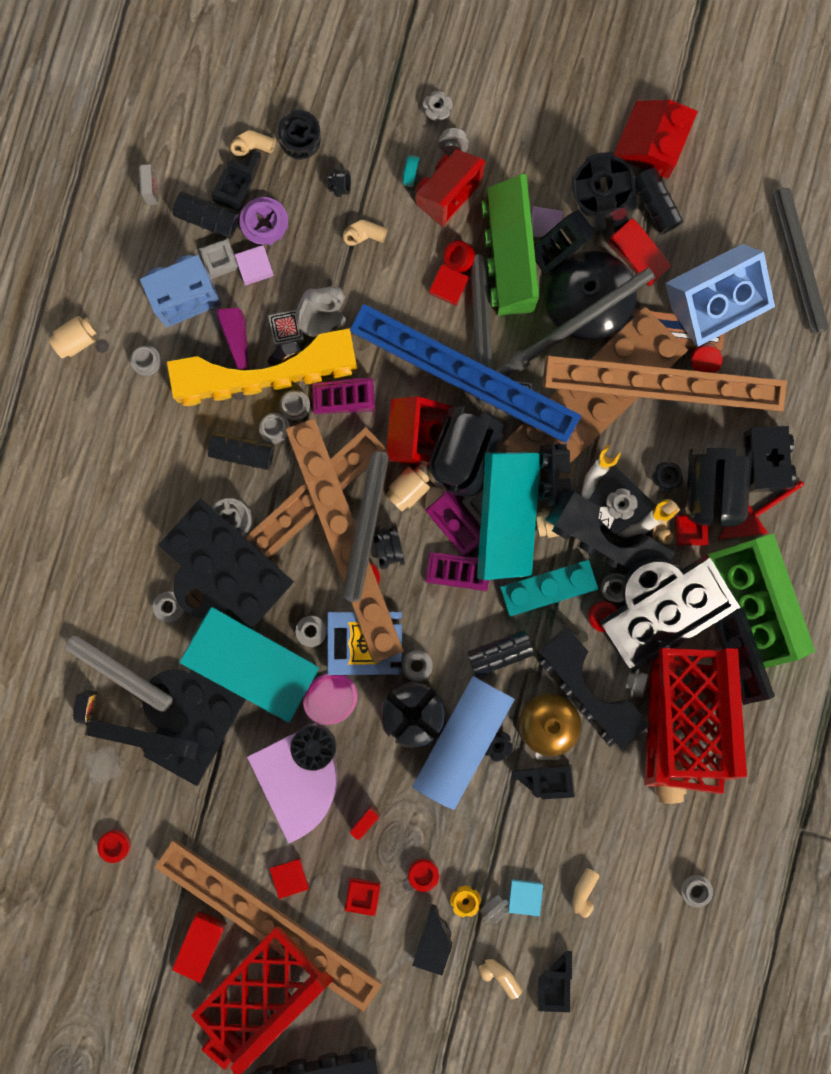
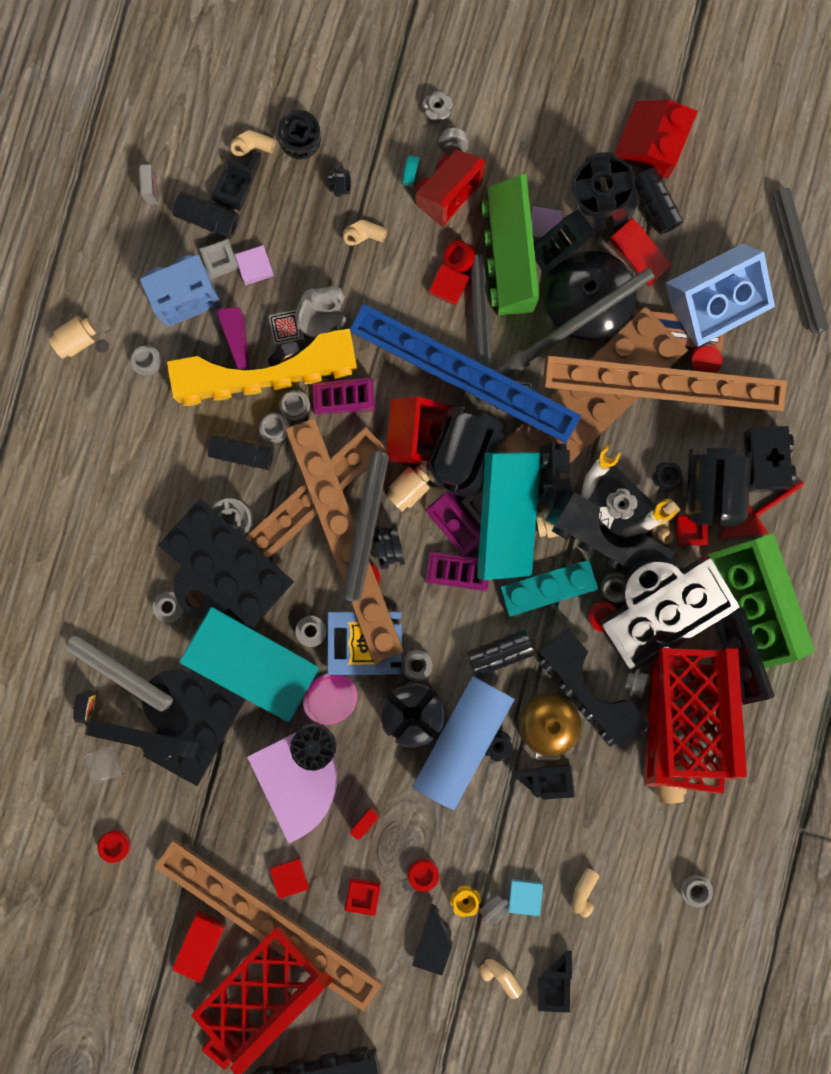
medium lavender gear [240,197,288,246] -> none

